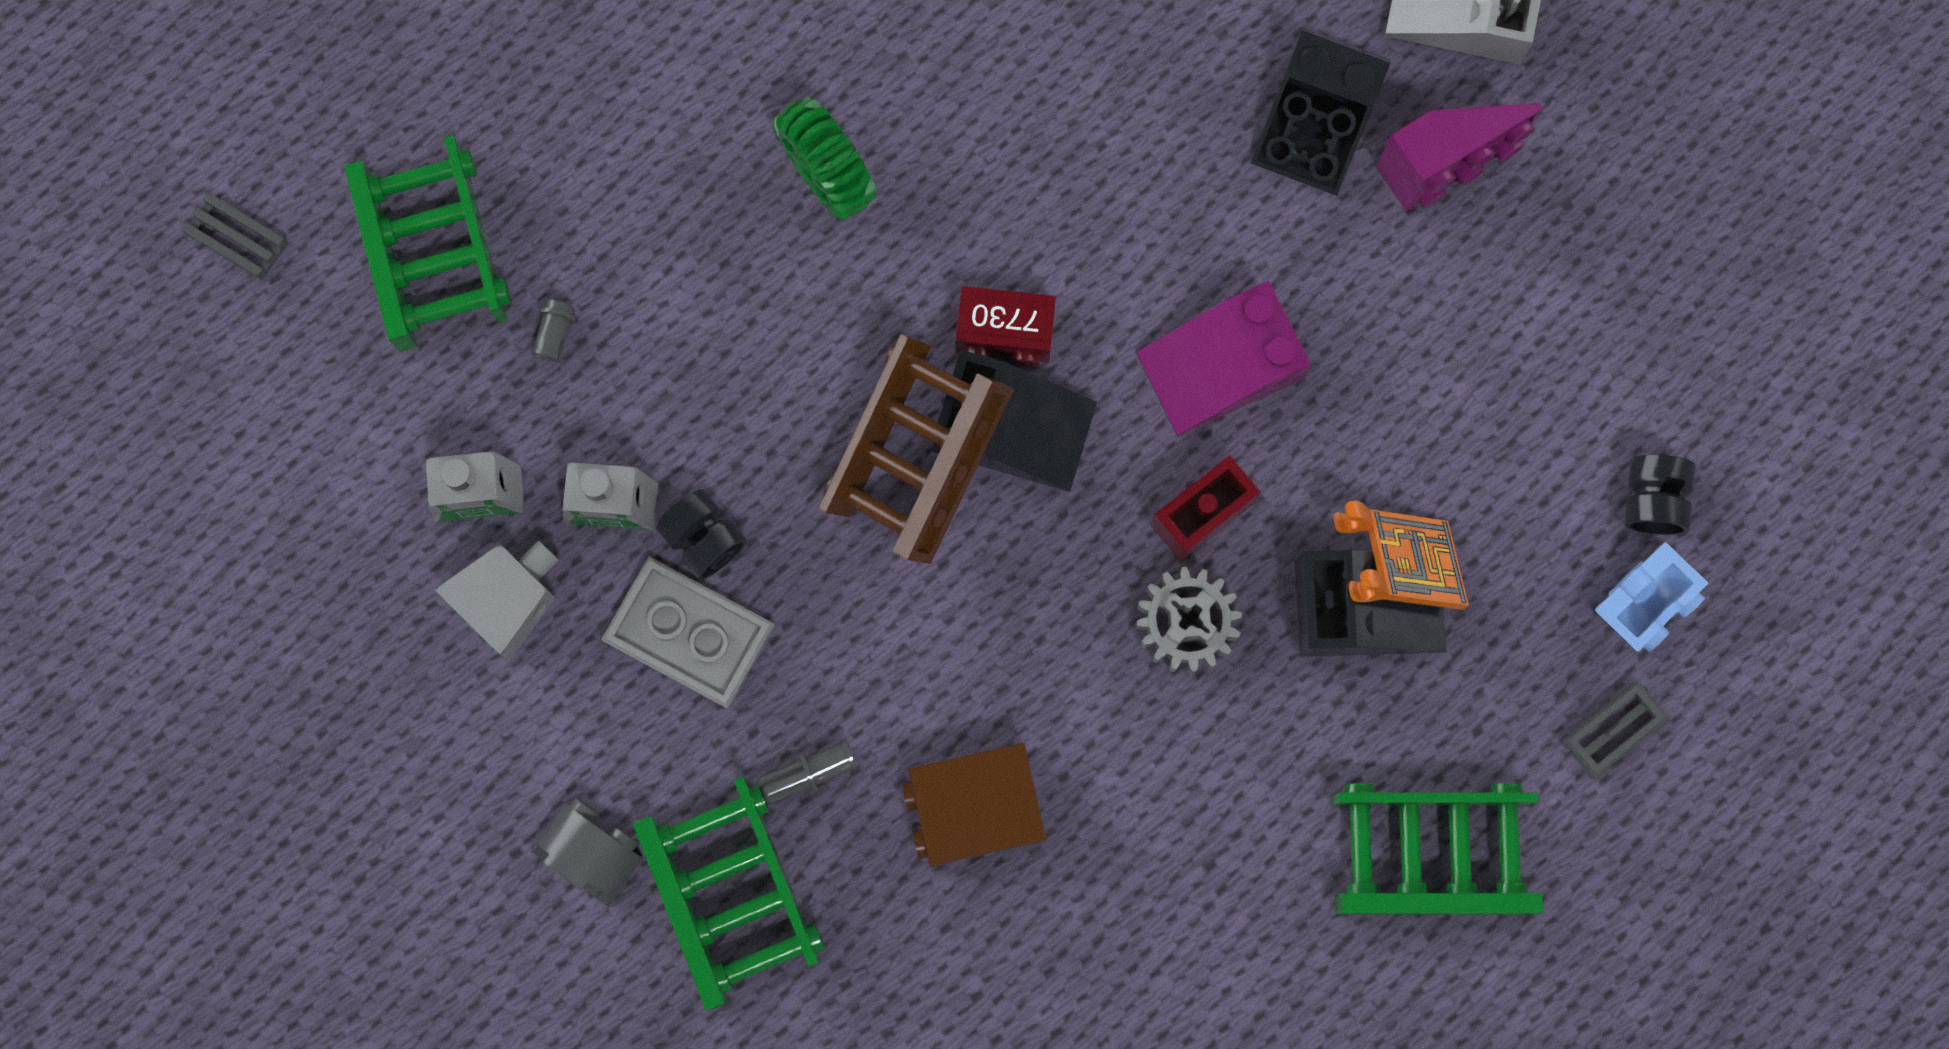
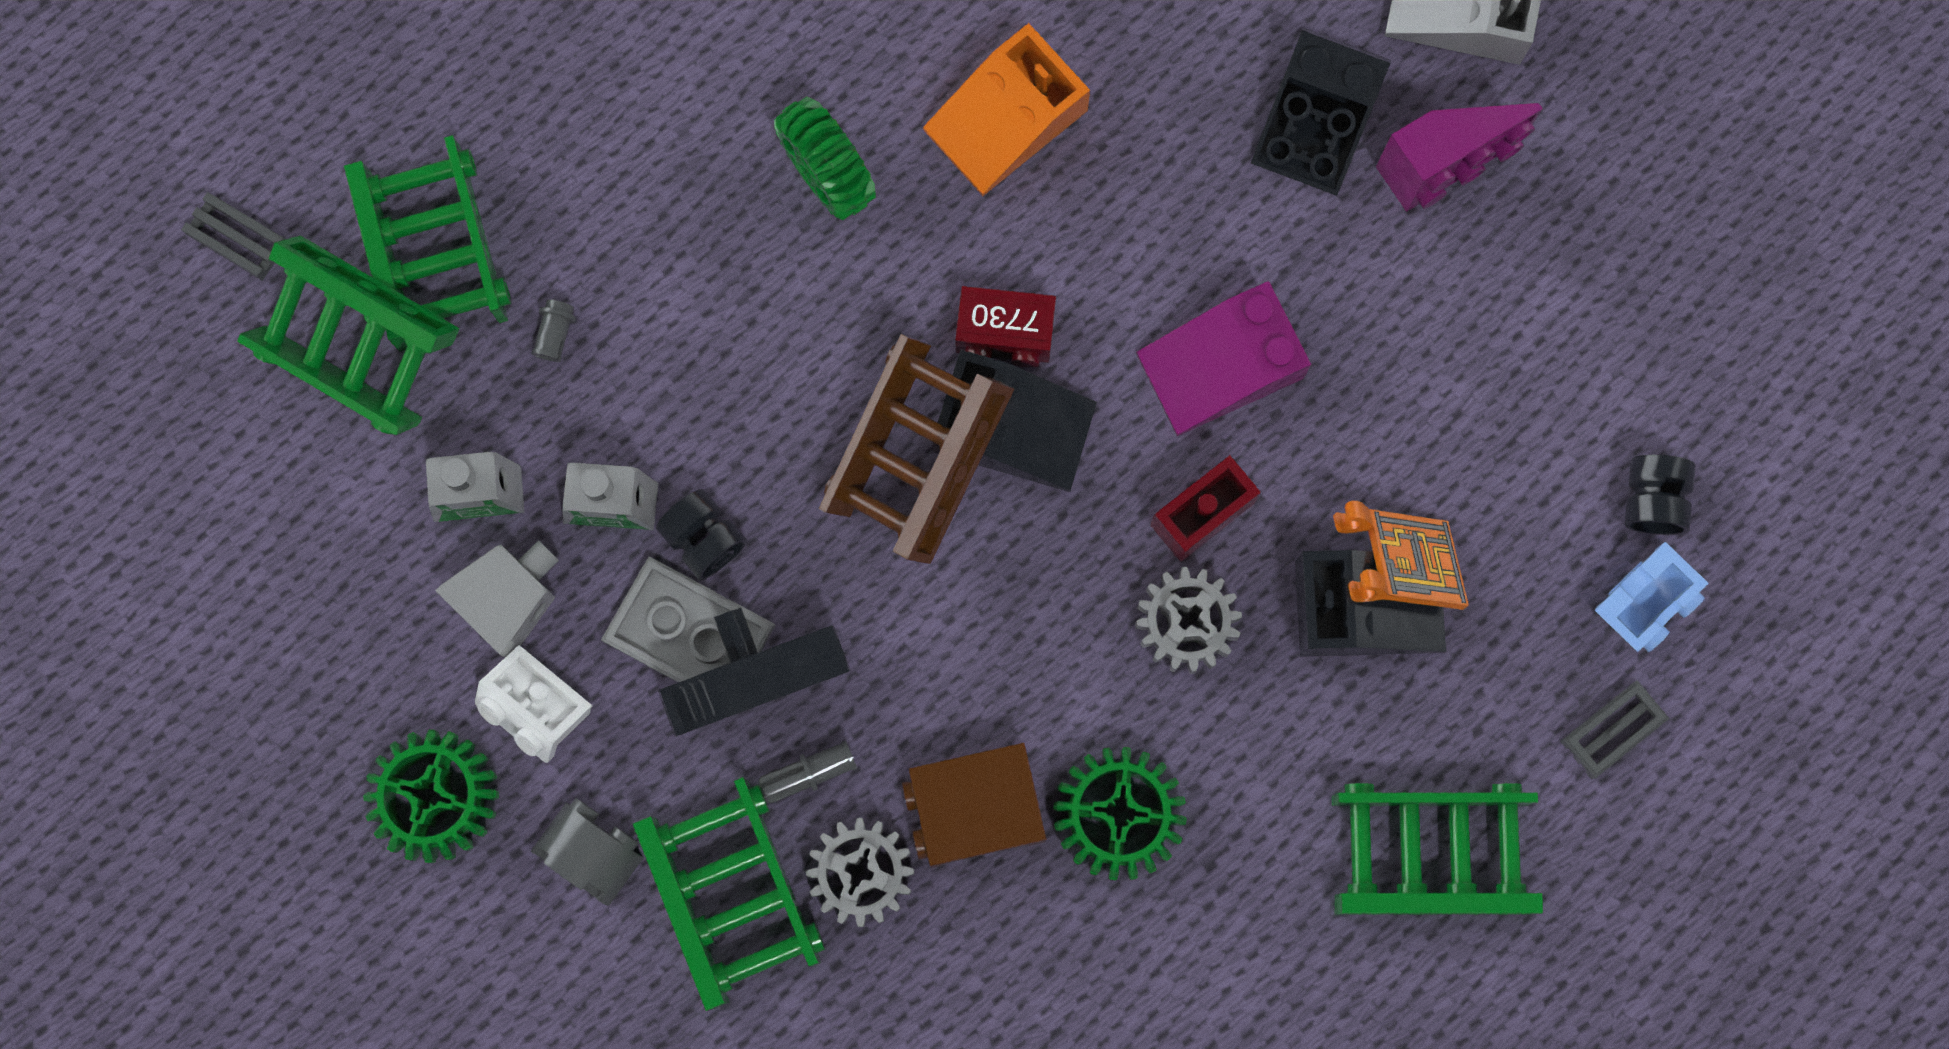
none -> green fence [237,235,460,435]
none -> green gear [363,729,499,863]
none -> white bracket [475,645,592,763]
none -> black piece [658,607,851,737]
none -> light grey gear [806,818,914,927]
none -> orange slope [923,23,1090,196]
none -> green gear [1053,747,1187,881]

